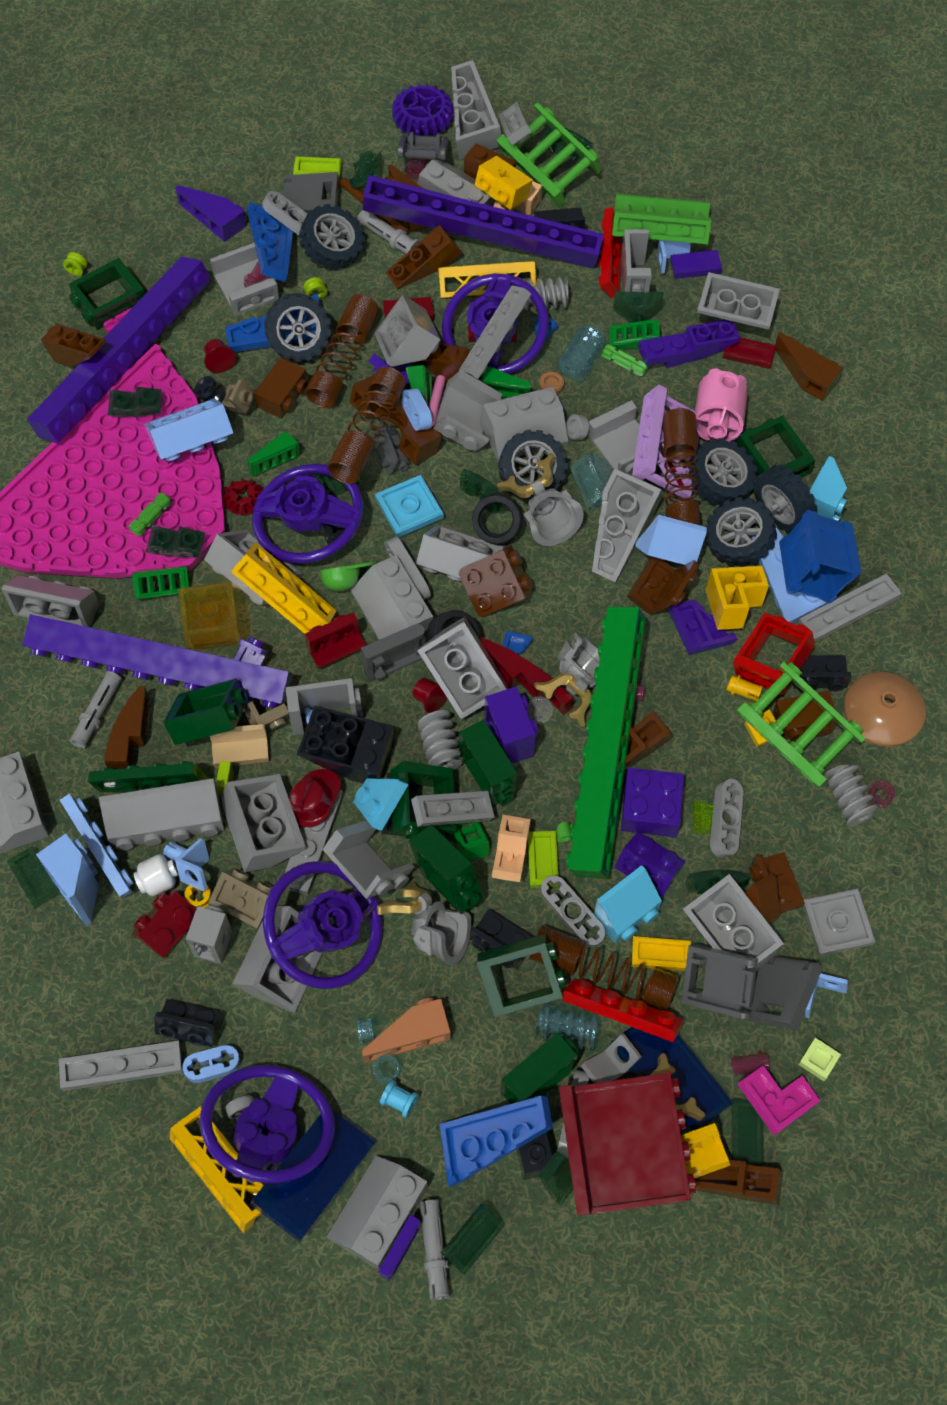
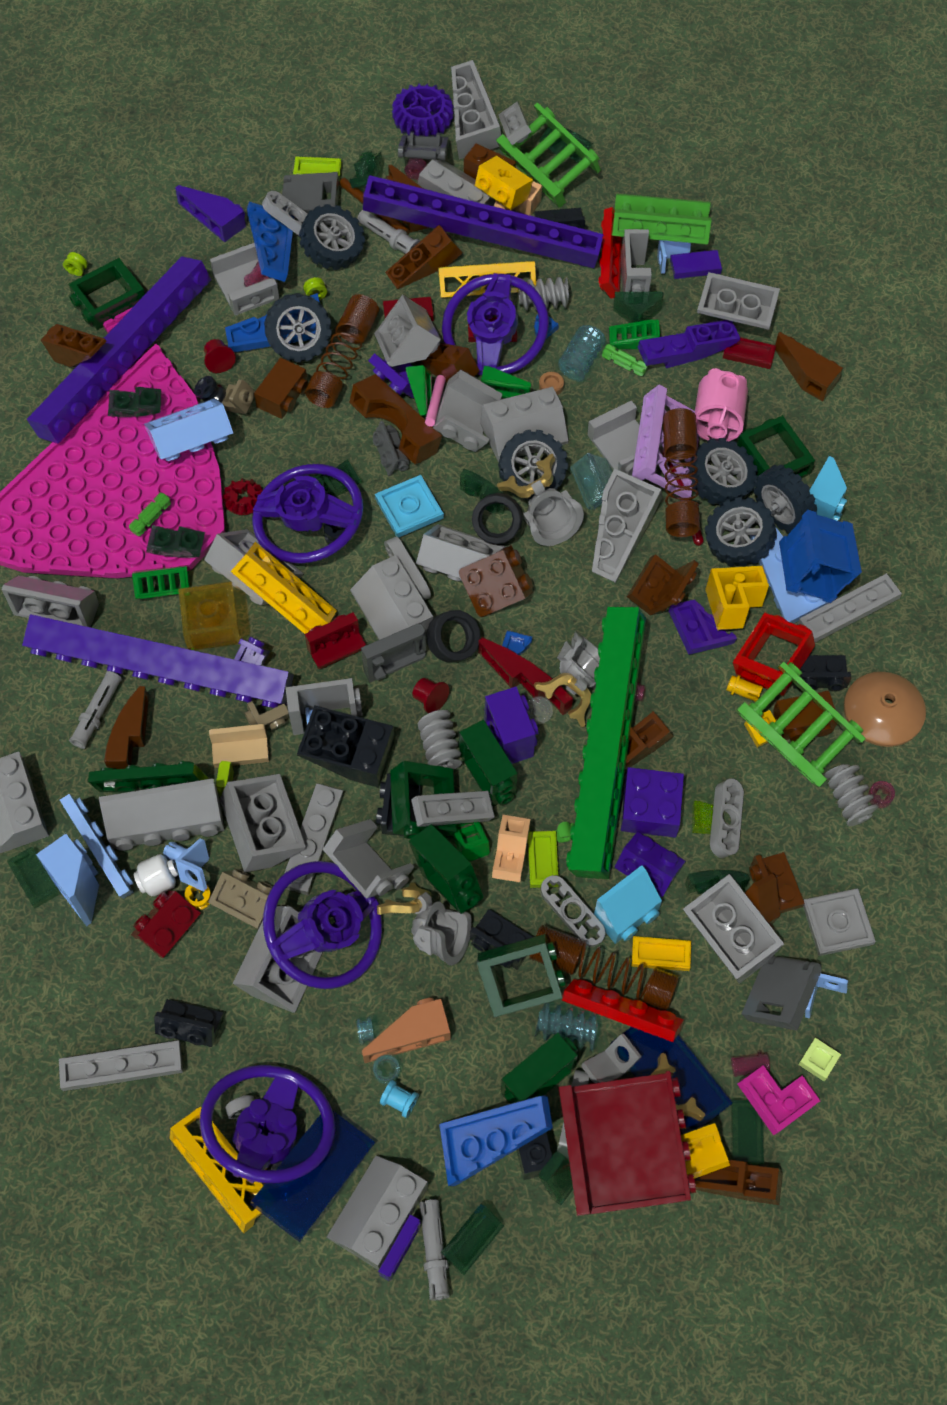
dark green window [163,678,248,745] -> none
light blue beam [183,1045,240,1083] -> none
light grey brick [186,906,232,964] -> none
green slope [247,431,300,477] -> none
dark red piece [289,769,341,828] -> none
bright green cap [320,561,377,592] -> none
reddish brown piece [327,367,406,484] -> none
medium azure wing [353,779,408,831] -> none
light blue beam [402,388,432,431] -> none
light grey slope [417,617,508,719] -> none
light grey plate [459,285,531,379] -> none
light grey tile [566,414,589,440] -> none
light blue slope [636,515,707,565] -> none
dark grey container [681,944,758,1019] -> none

